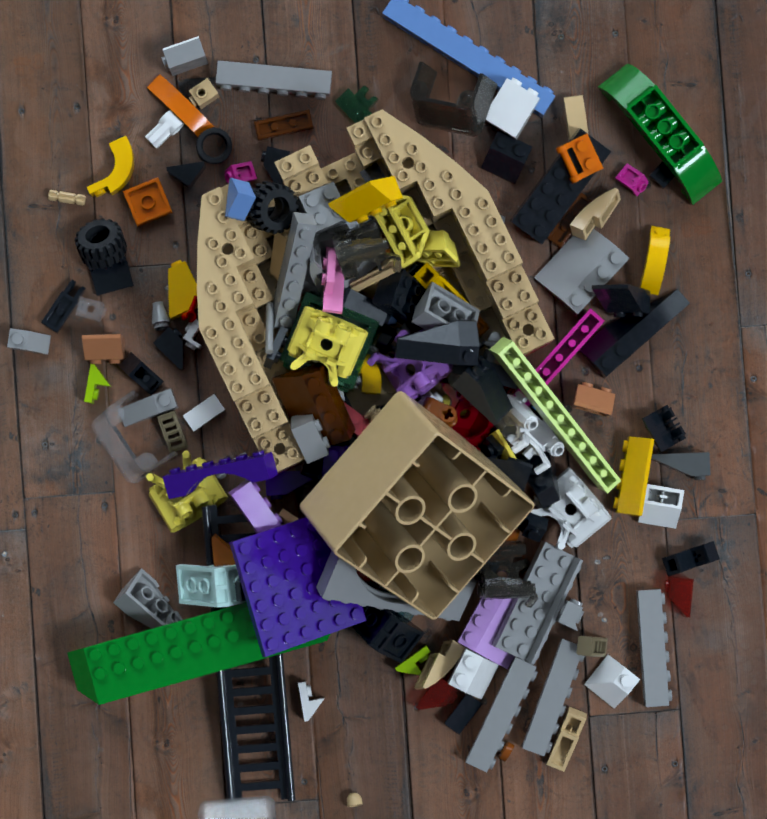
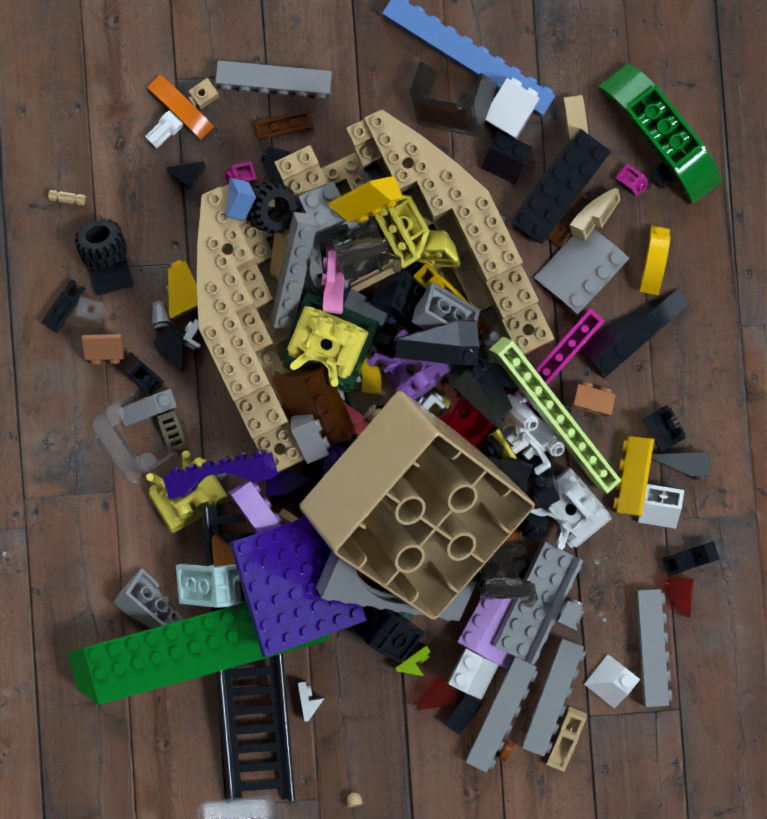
light grey slope [7,328,51,355] -> none
lime slope [84,364,112,404] -> none
yellow arch [87,136,134,197] -> none
orange plate [123,177,173,227] -> none
light grey piece [161,36,208,76] -> none
red hand [181,295,197,322] -> none
white tile [183,394,225,431] -> none
black tyre [196,128,233,164] -> none
black plate [264,326,289,369] -> none
light grey bar [265,302,274,354] -> none
clear green plate [335,85,379,123] -> none
tan slope [414,640,465,690] -> none
dark orange piece [423,397,458,427] -> none
orange plate [556,133,604,184] -> none
dark tan slope [577,636,608,657] -> none
black slope [592,284,650,318] -> none

